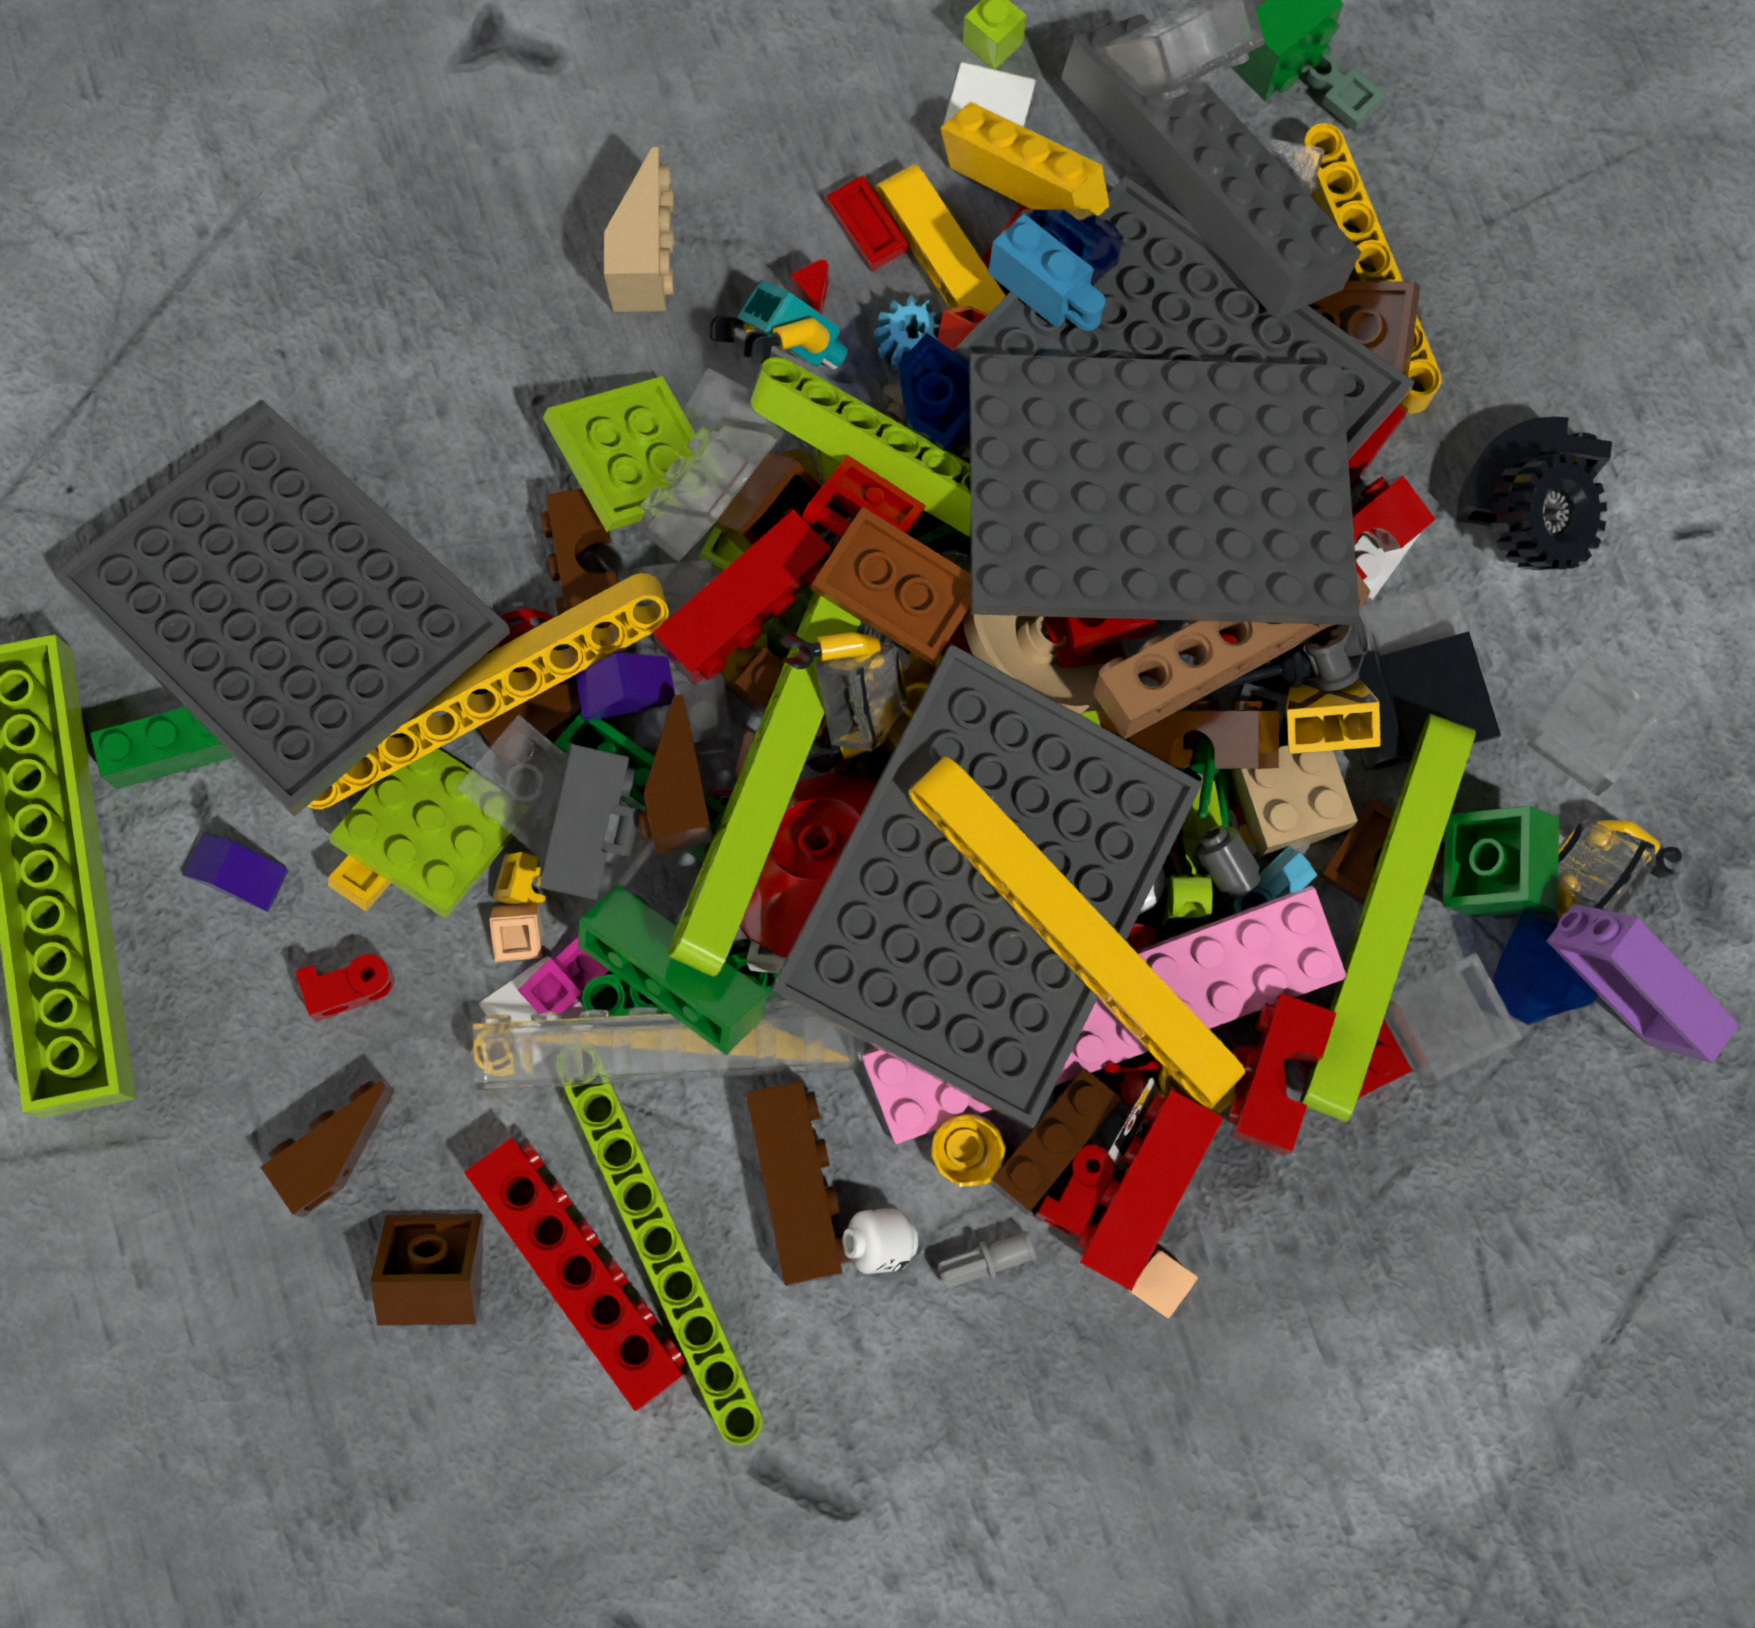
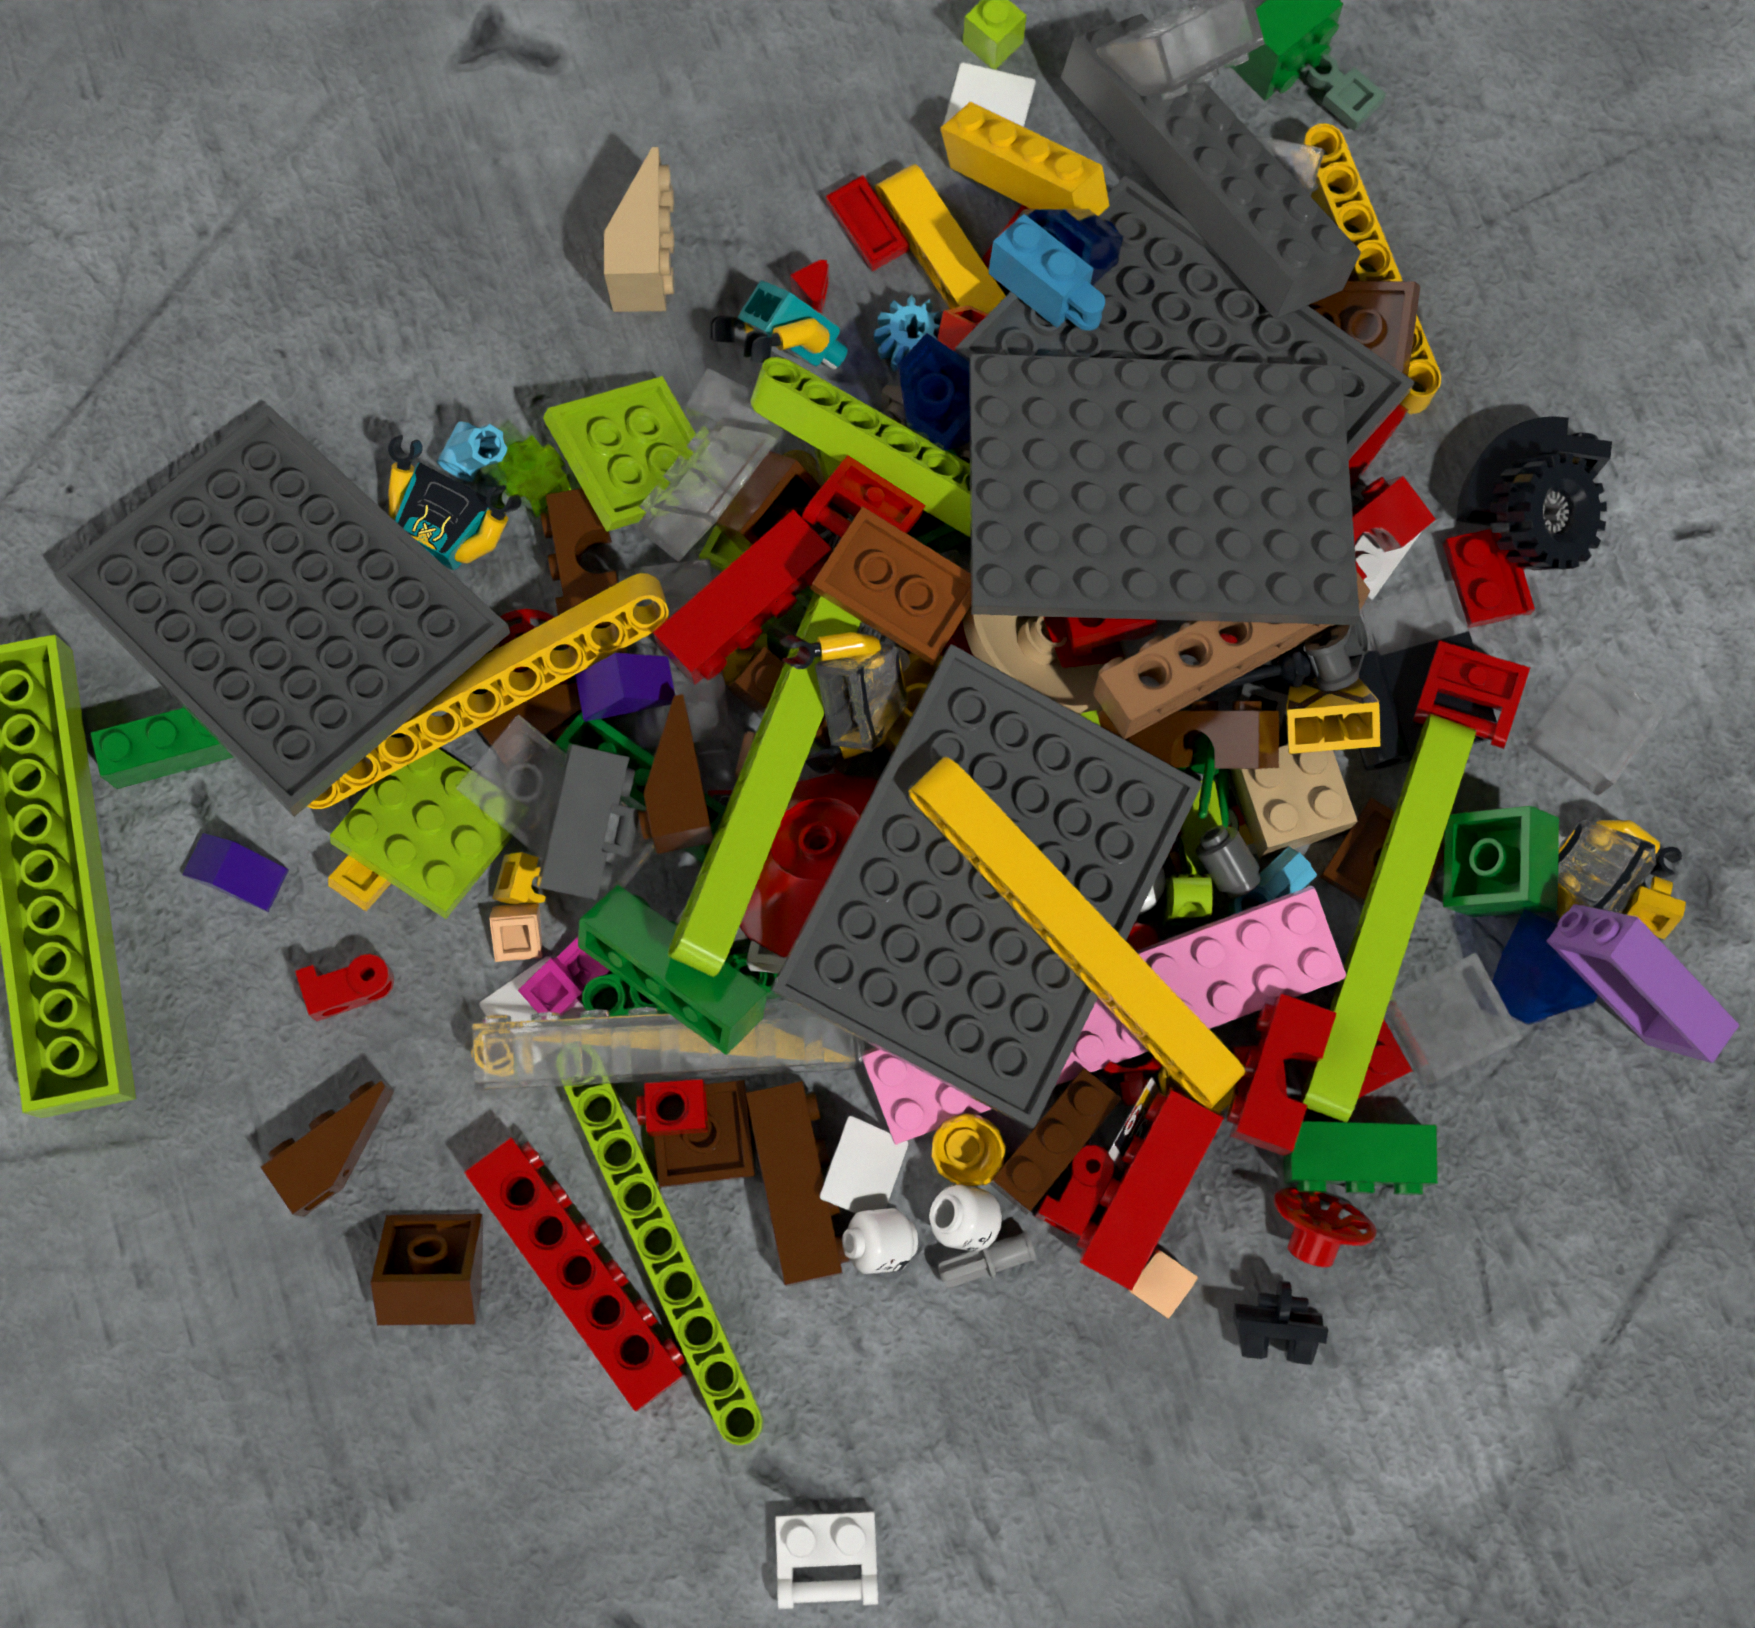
none -> torso [388,435,522,570]
none -> medium azure piece [437,421,508,482]
none -> clear neon green brick [496,435,571,518]
none -> red brick [636,1079,709,1136]
none -> reddish brown plate [654,1080,756,1188]
none -> white plate [775,1511,878,1609]
none -> white sticker [820,1116,908,1213]
none -> white head [929,1185,1002,1252]
none -> black hips [1233,1280,1328,1365]
none -> red wheel [1273,1187,1377,1267]
none -> green brick [1284,1121,1438,1195]
none -> red plate [1413,640,1531,749]
none -> red plate [1442,529,1535,629]
none -> yellow tile [1622,876,1686,940]

